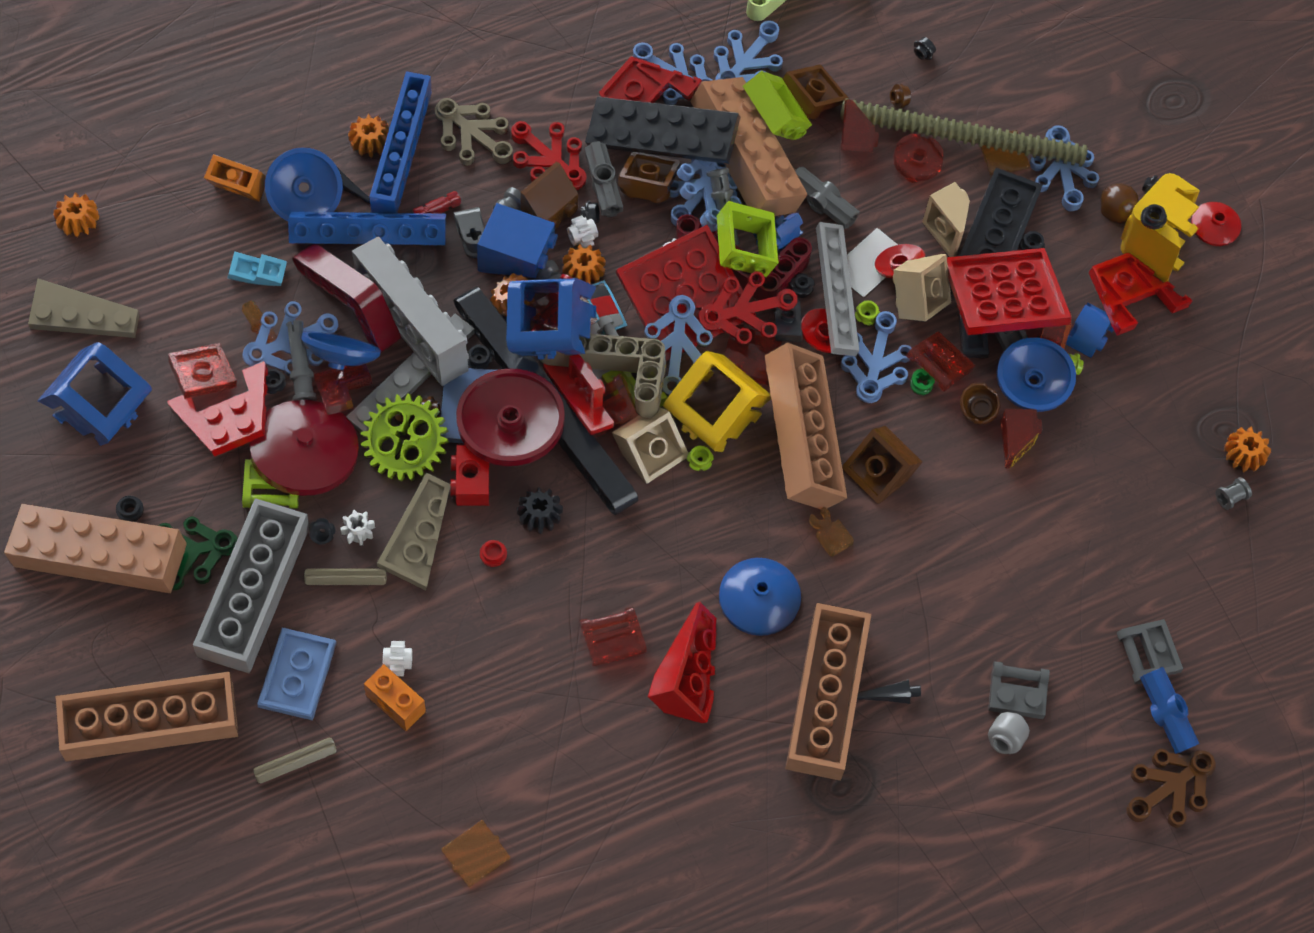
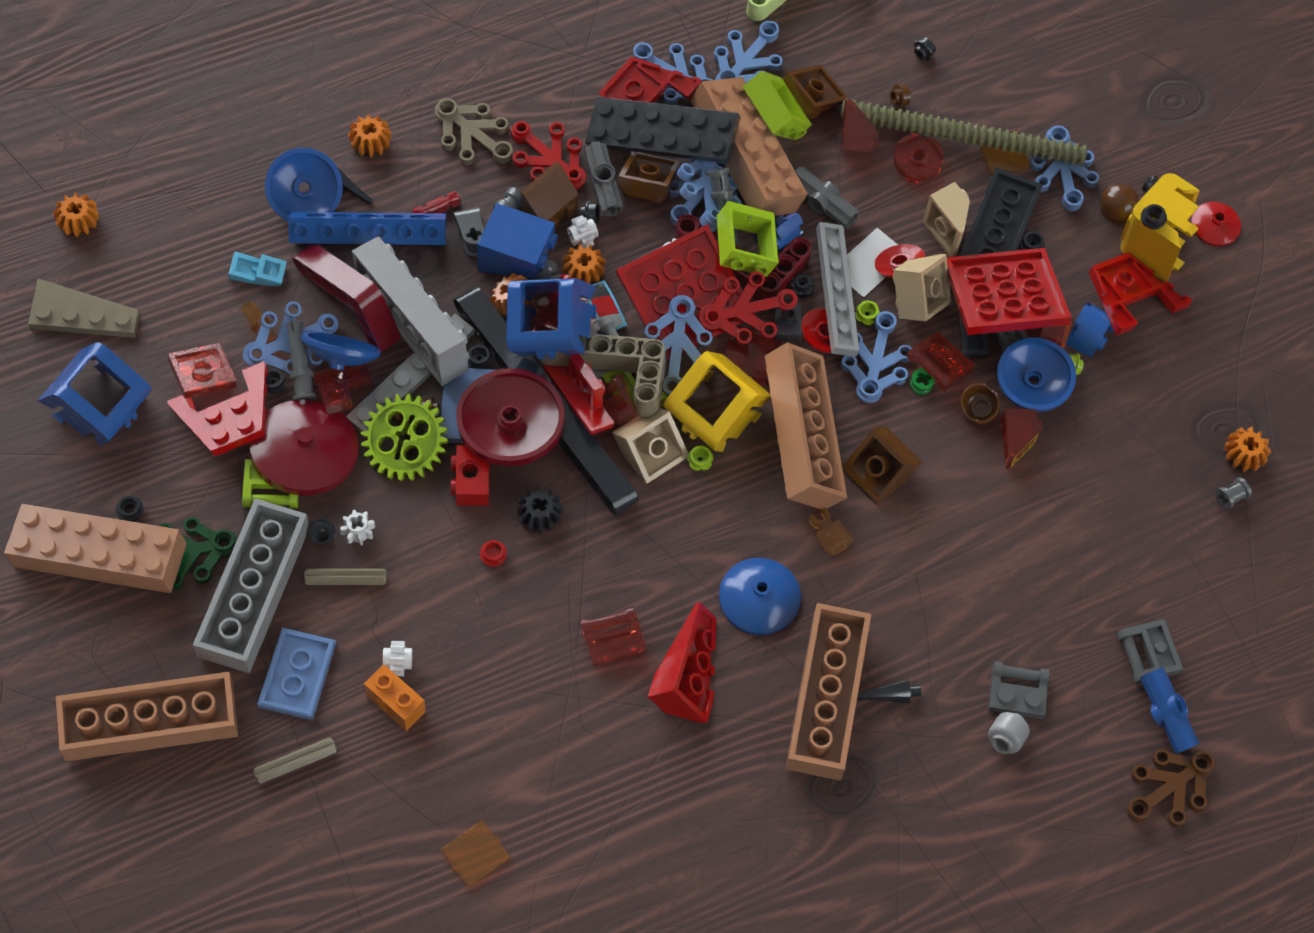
orange brick [204,154,266,202] -> none
blue brick [370,71,432,213] -> none
dark tan wing [377,473,451,590] -> none

